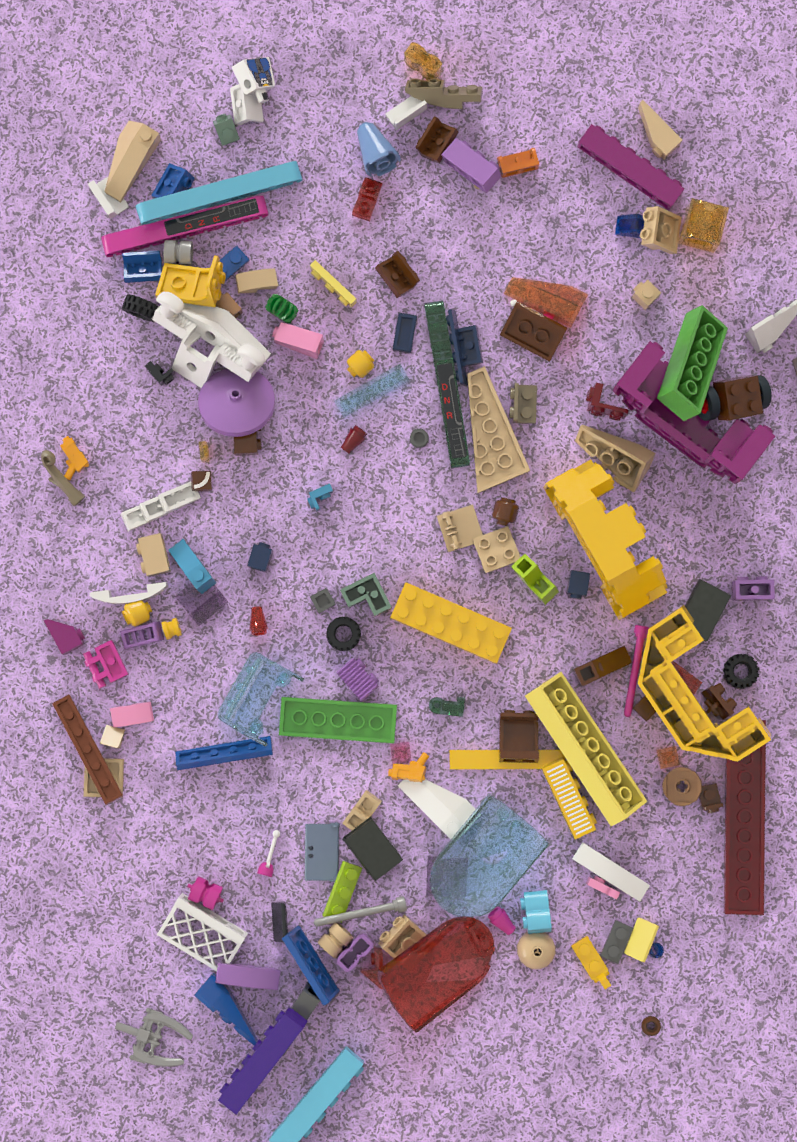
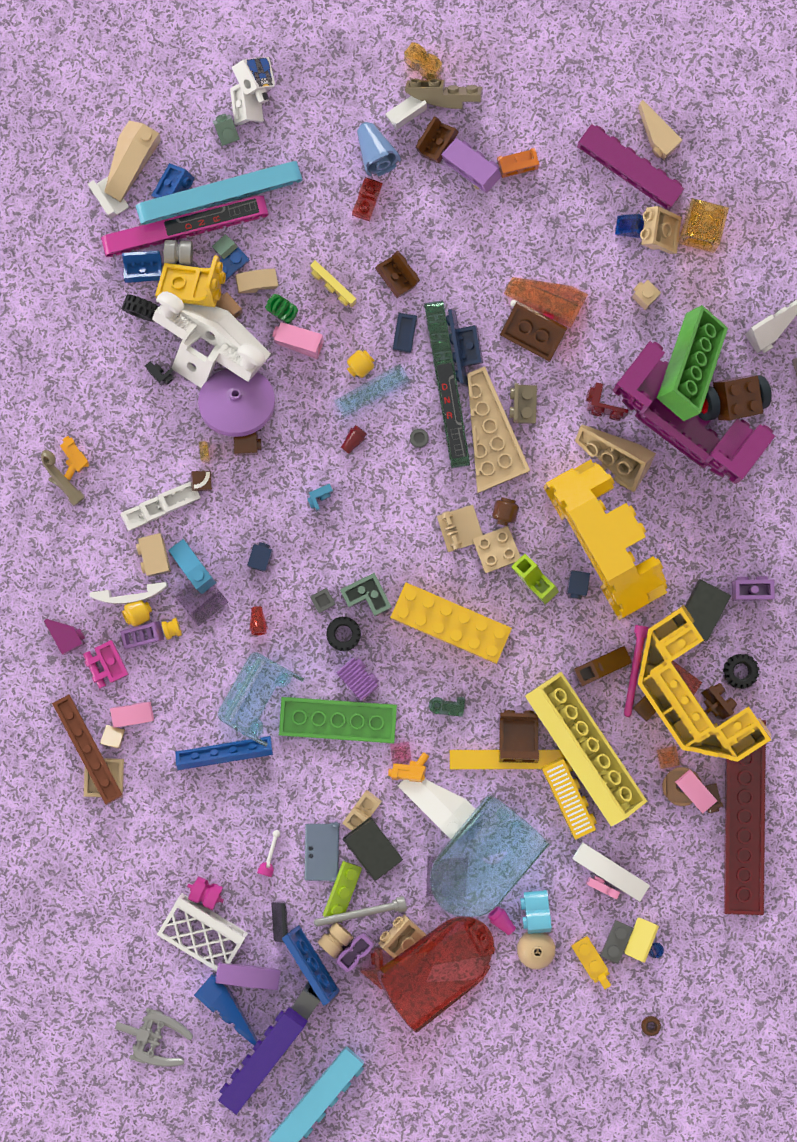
none -> sand green tile [211,234,238,259]
none -> bright pink slope [675,769,717,814]

